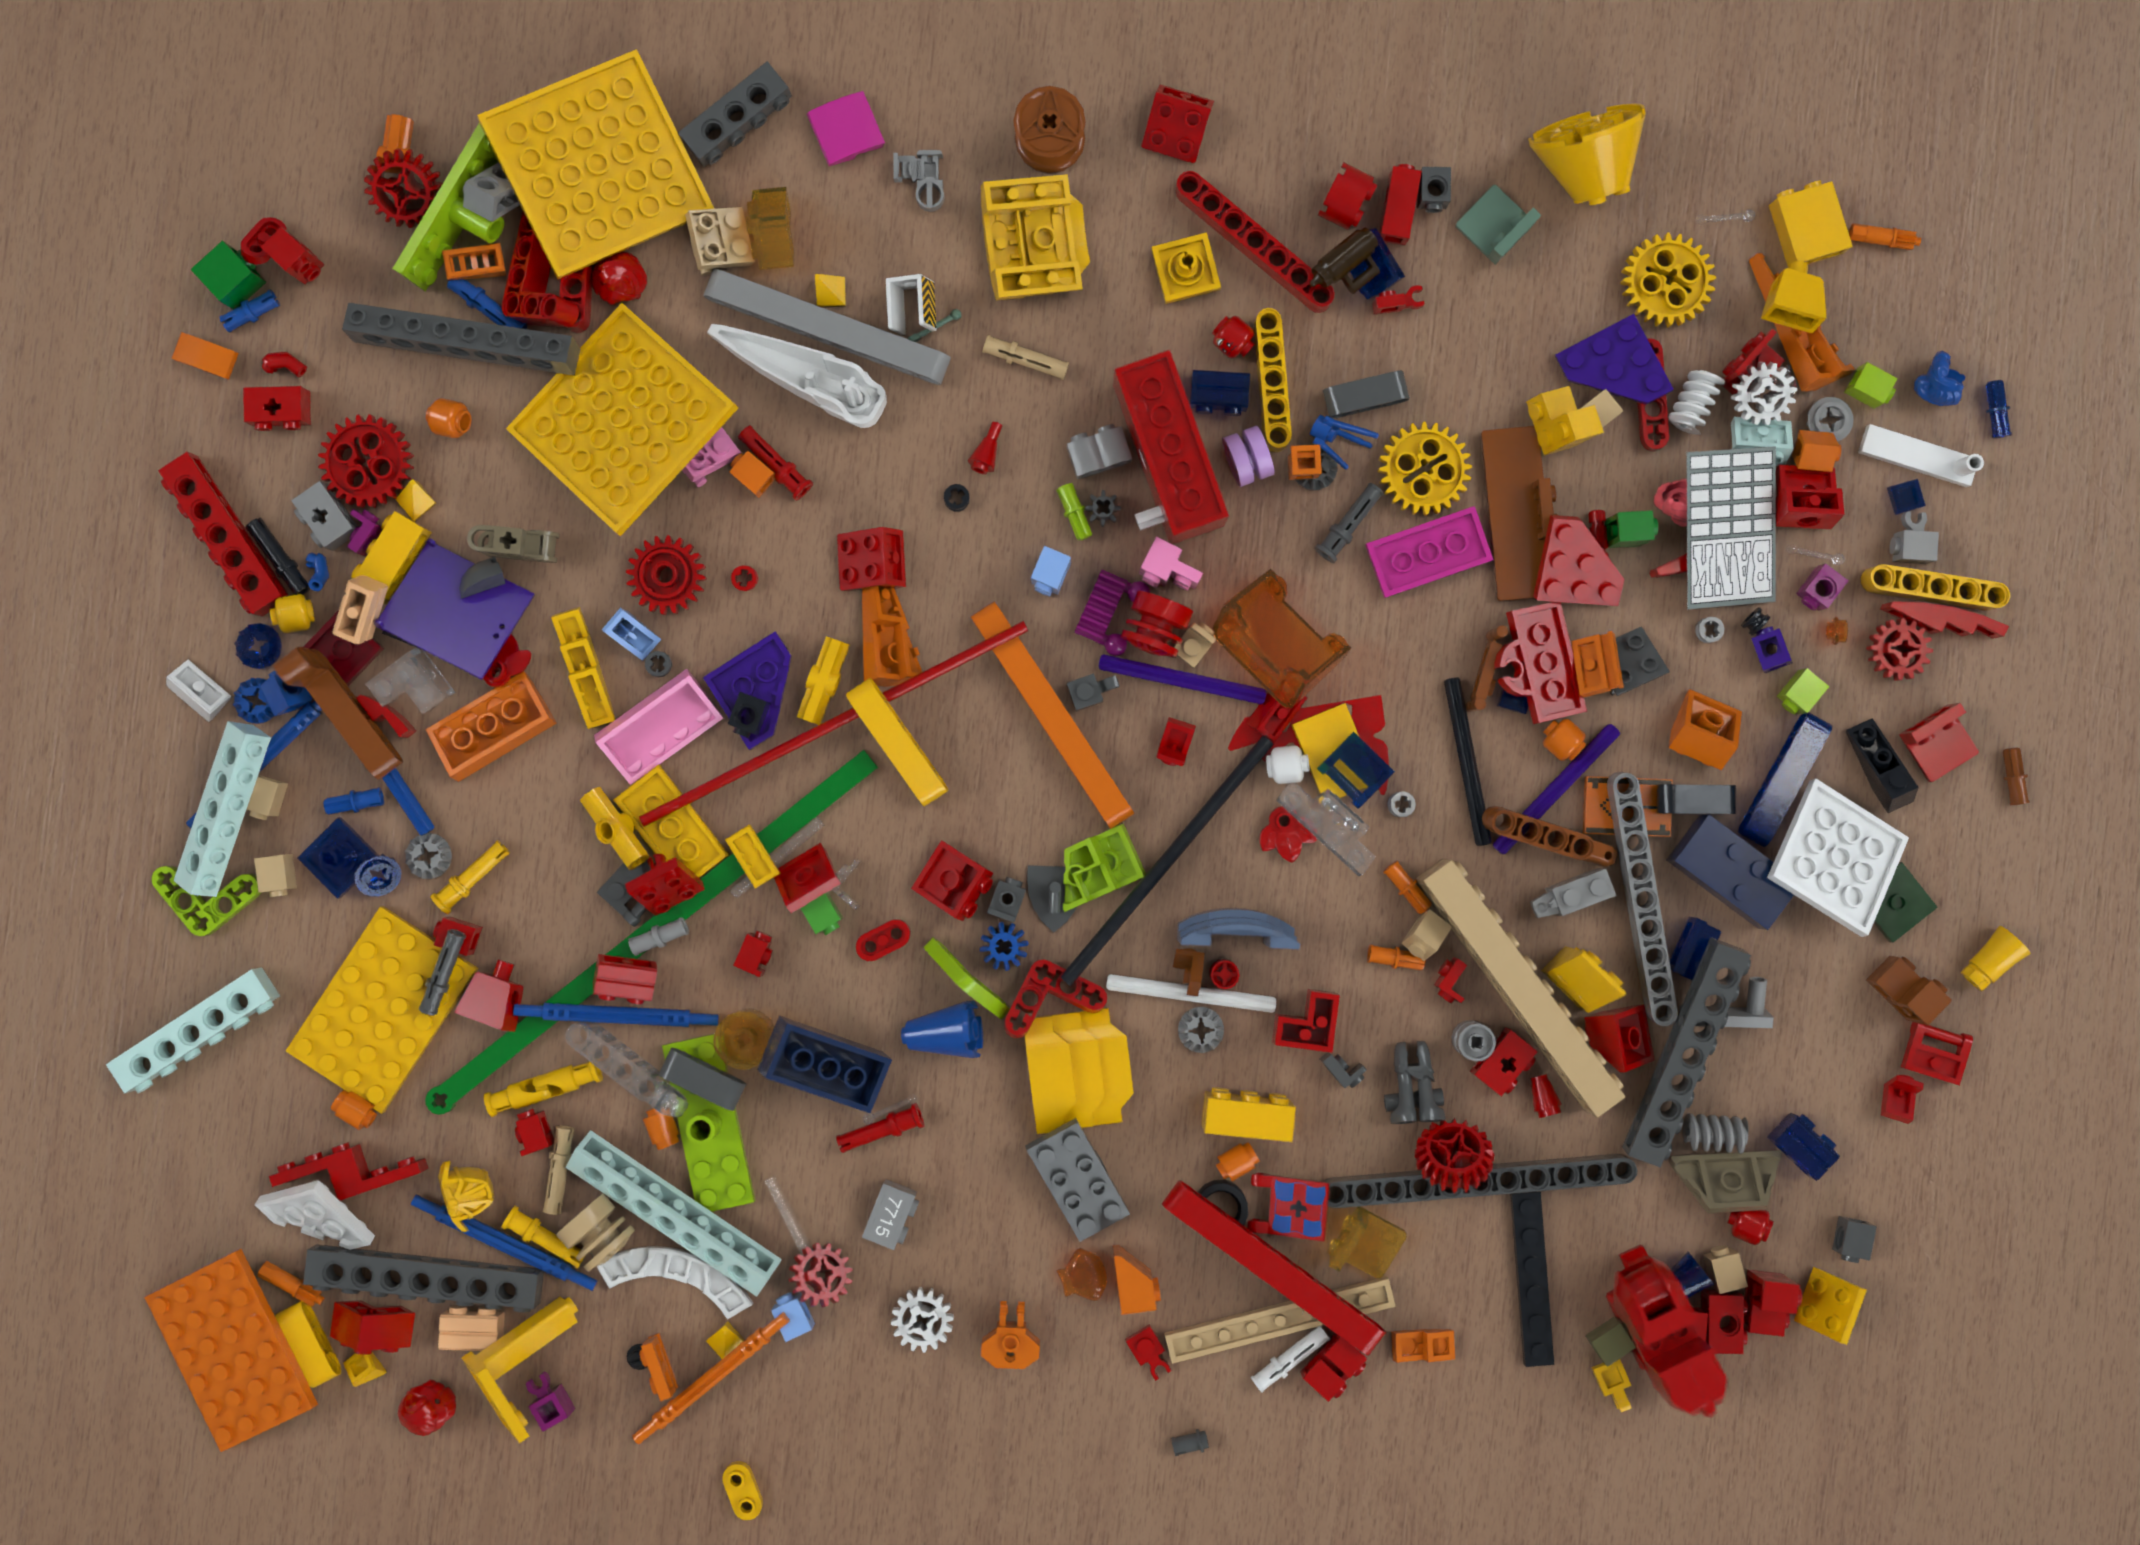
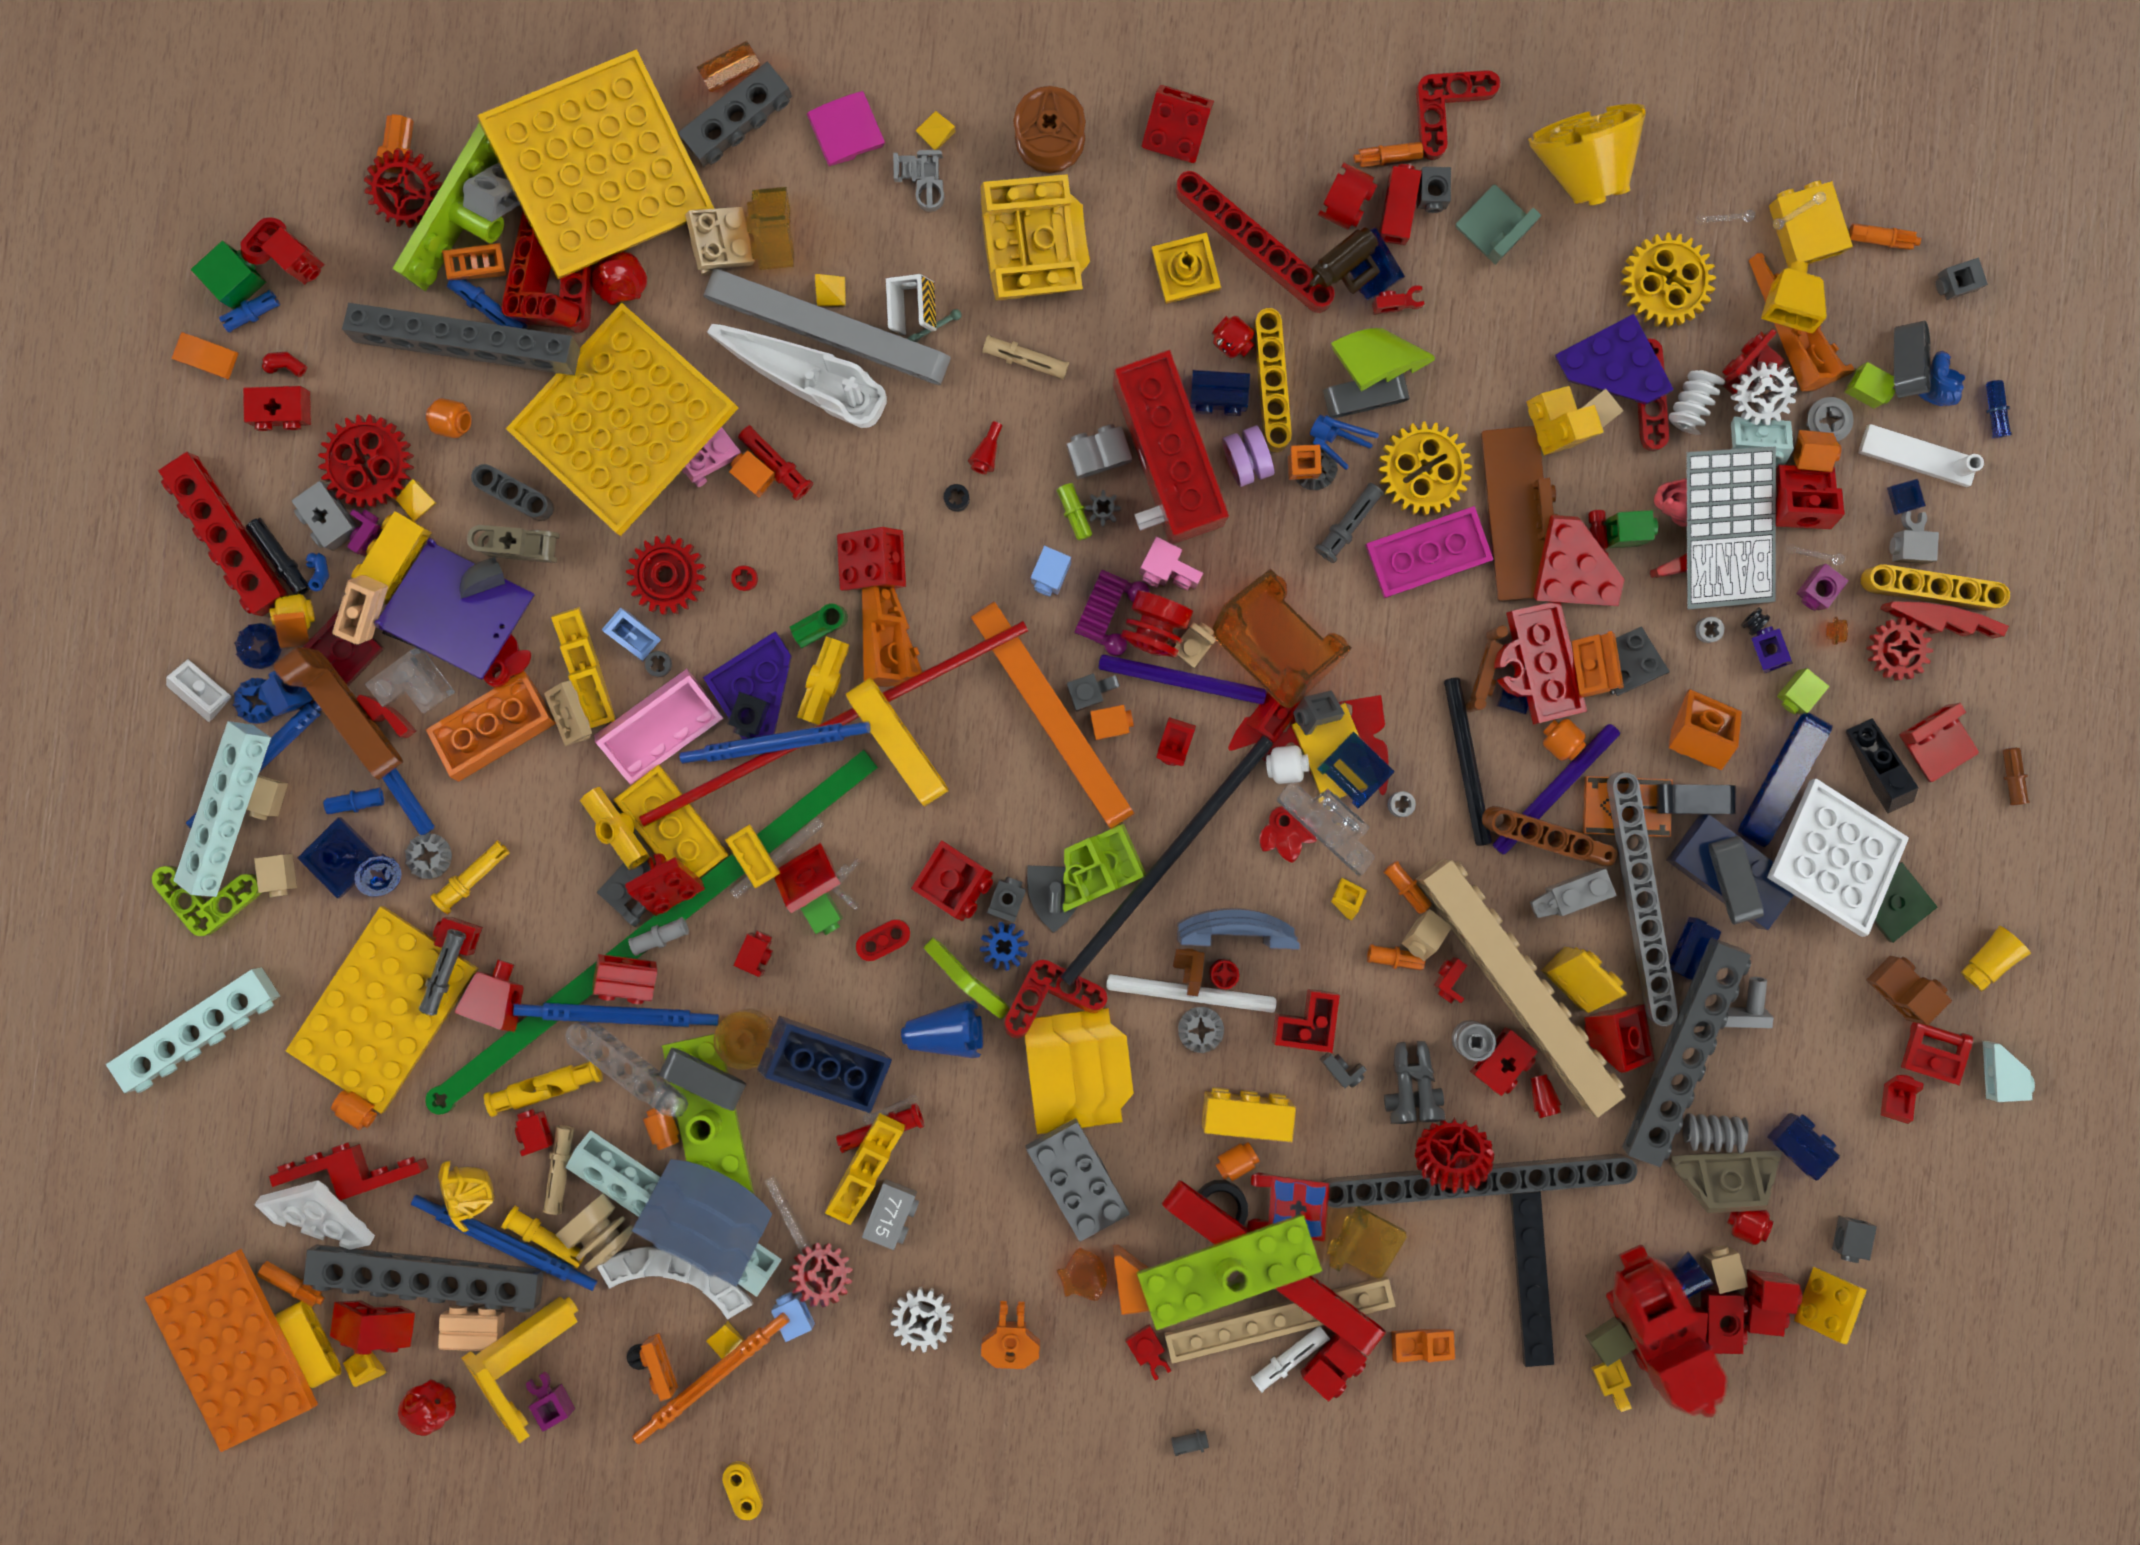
none -> orange slope [273,612,309,648]
none -> dark grey beam [471,464,554,521]
none -> tan bracket [544,680,592,746]
none -> sand blue slope [632,1159,772,1287]
none -> blue axle [679,721,871,764]
none -> clear orange bracket [697,41,760,92]
none -> green piece [789,603,848,649]
none -> yellow slope [825,1113,905,1225]
none -> yellow slope [915,111,956,150]
none -> orange brick [1090,705,1134,741]
none -> lime plate [1136,1214,1322,1331]
none -> dark grey bracket [1294,690,1345,735]
none -> lime slope [1331,328,1435,392]
none -> yellow slope [1331,878,1367,921]
none -> orange piece [1353,142,1423,167]
none -> red beam [1416,70,1501,160]
none -> dark grey beam [1709,835,1764,925]
none -> clear hinge [1773,192,1826,230]
none -> dark grey beam [1894,321,1931,398]
none -> dark grey brick [1936,257,1988,300]
none -> light aqua slope [1983,1041,2035,1102]

